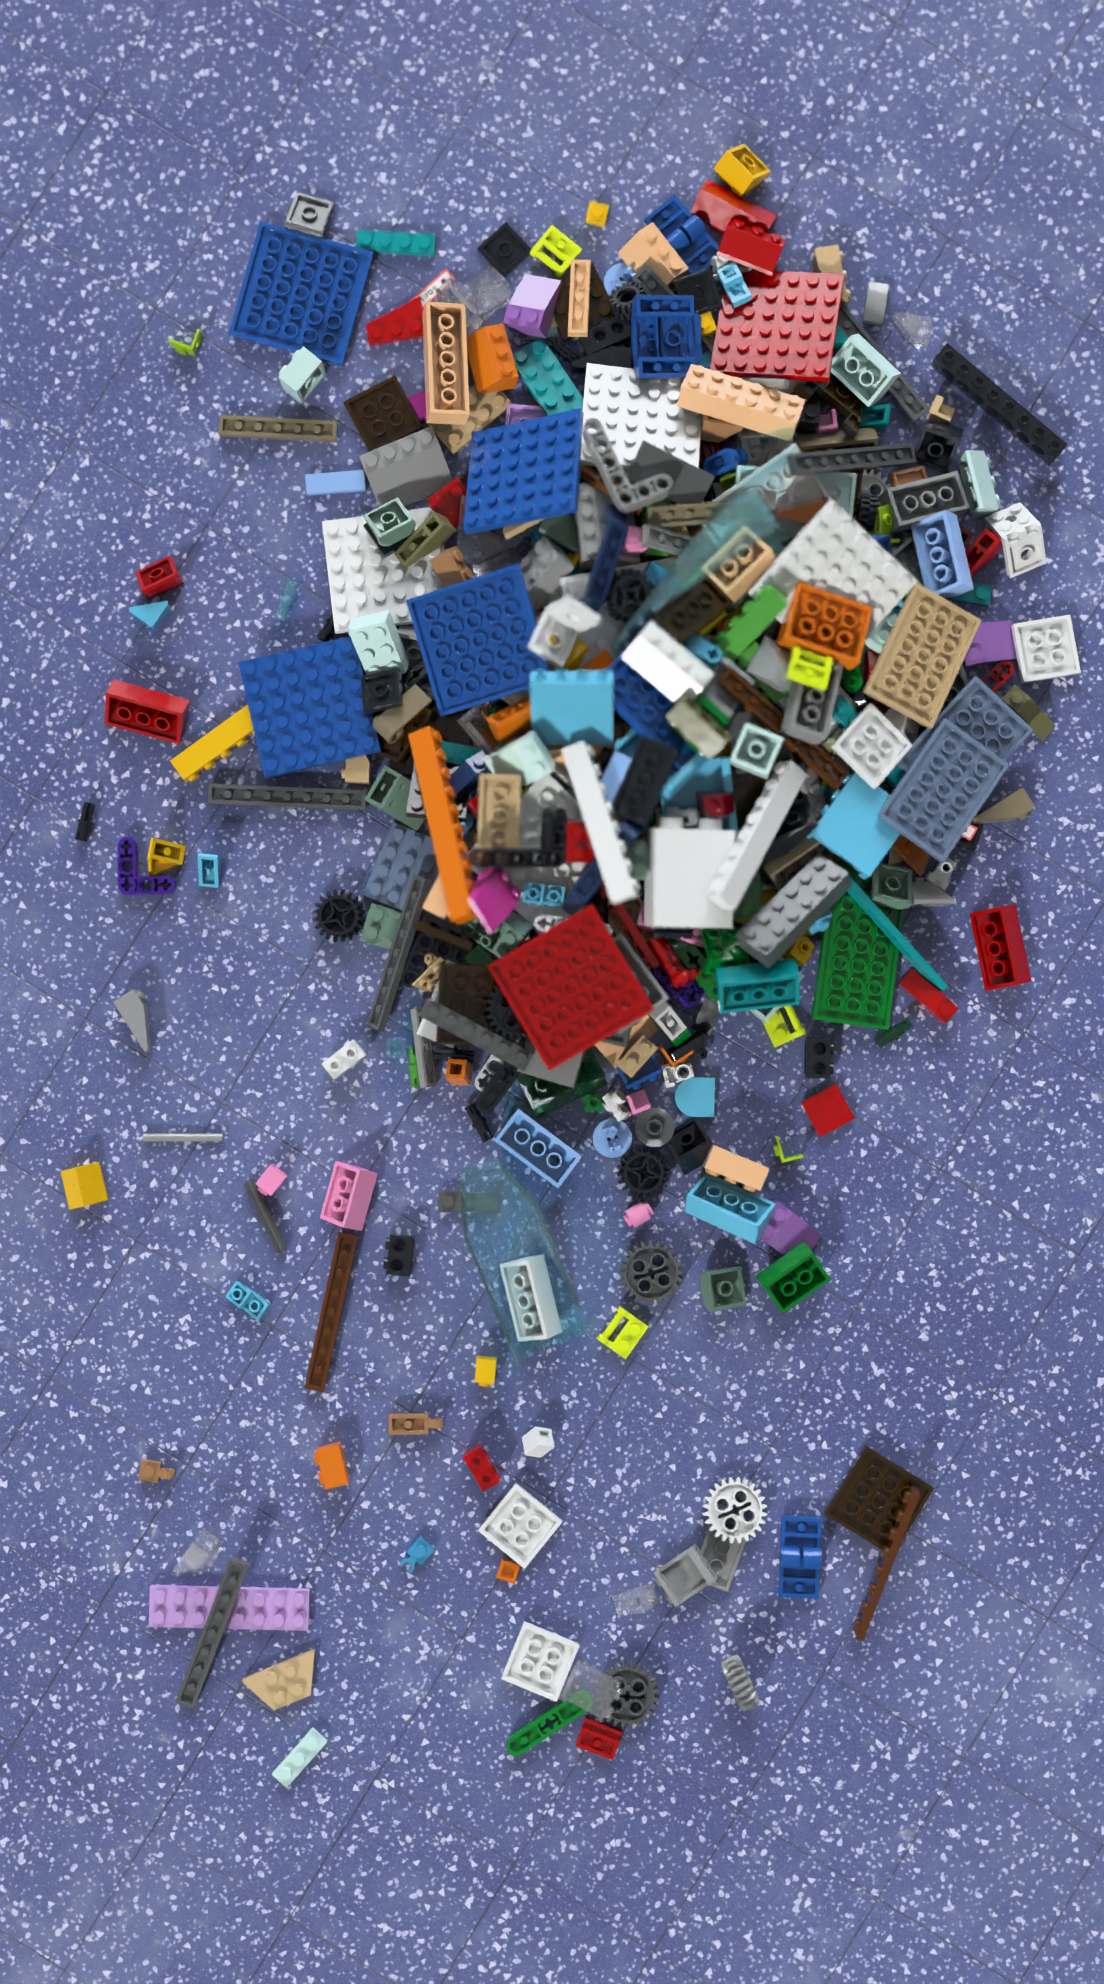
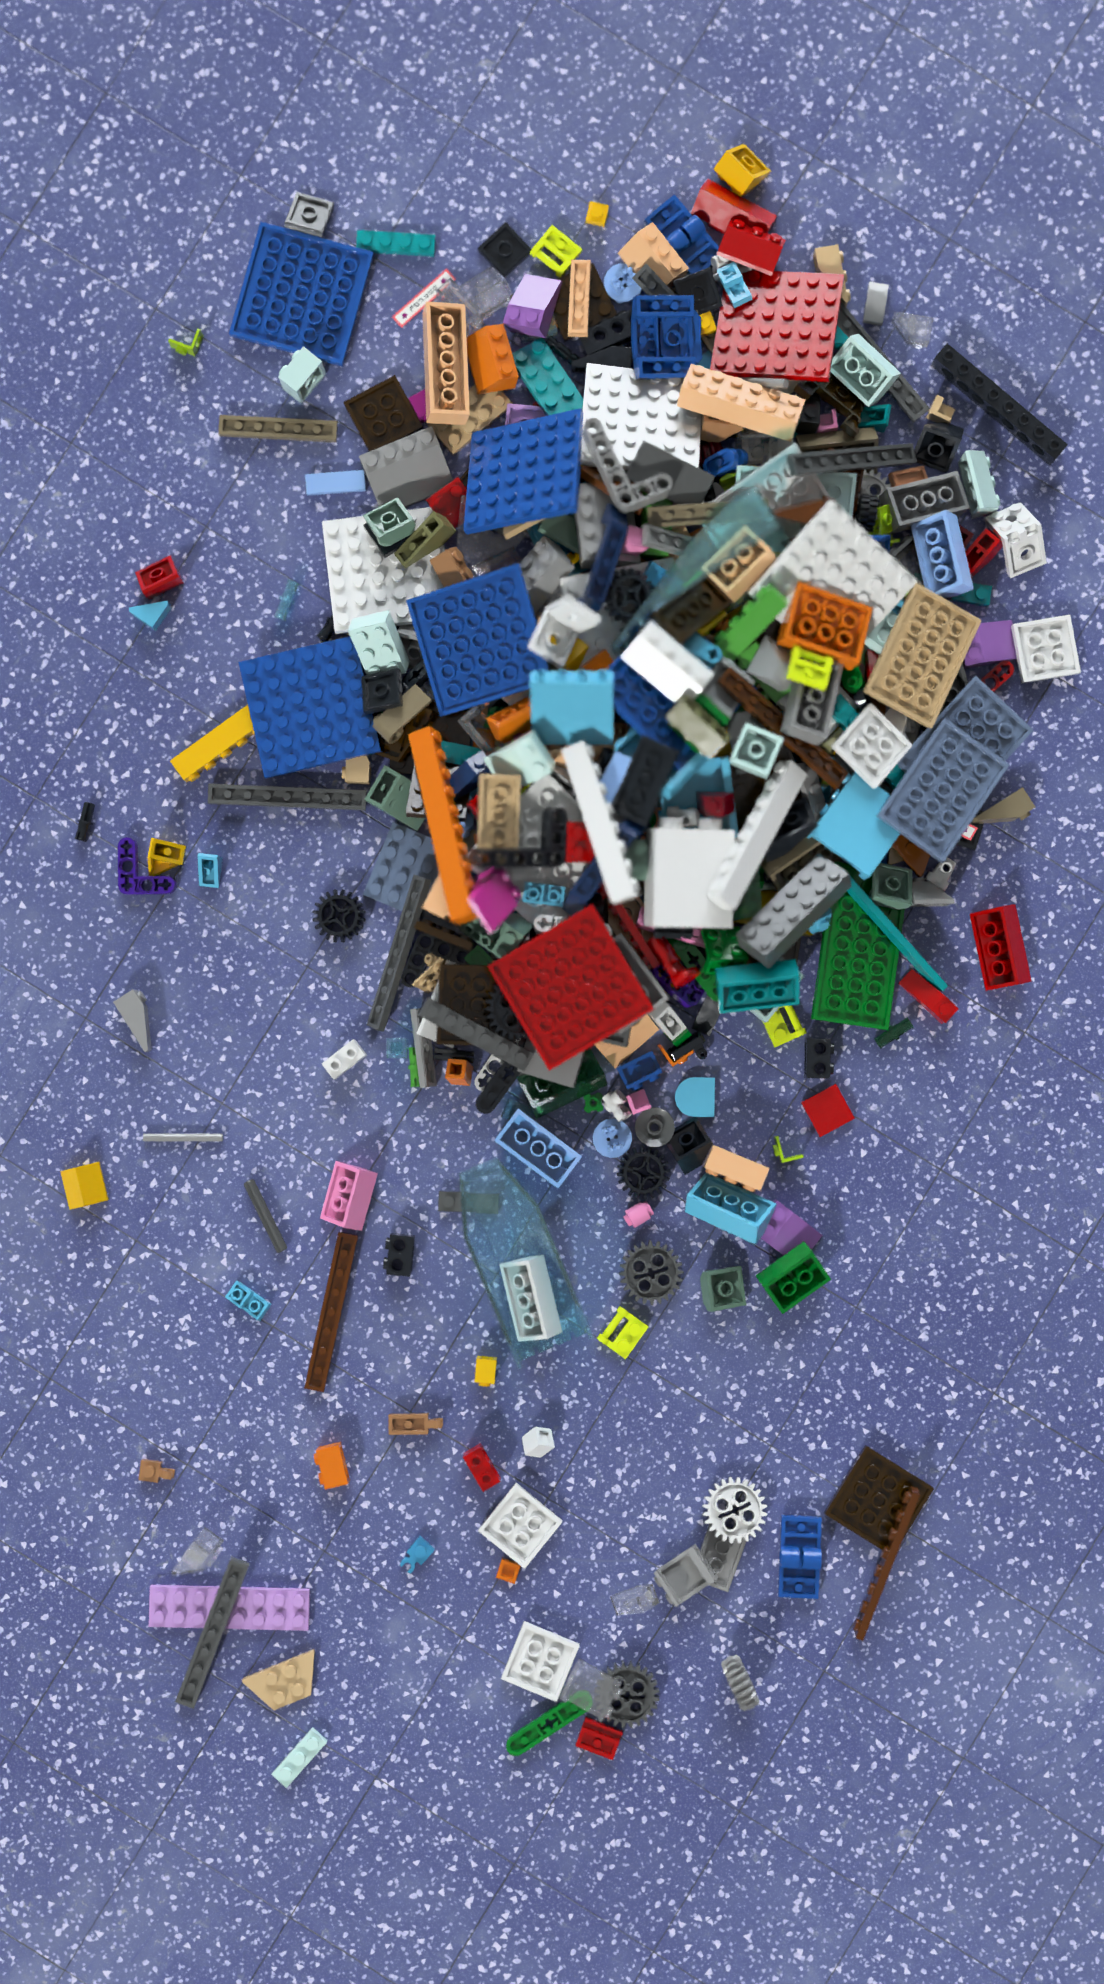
red slope [104,679,190,745] -> none
bright pink brick [255,1164,288,1196] -> none
sand green slope [361,903,402,949] -> none
red wing [366,296,423,346] -> none
black pin [464,1103,494,1143] -> none
black tyre [609,282,645,320] -> none
tan brick [616,1035,658,1078] -> none
white plate [661,1062,694,1088] -> none
yellow brick [781,935,815,966] -> none
olive slope [1001,685,1056,741] -> none

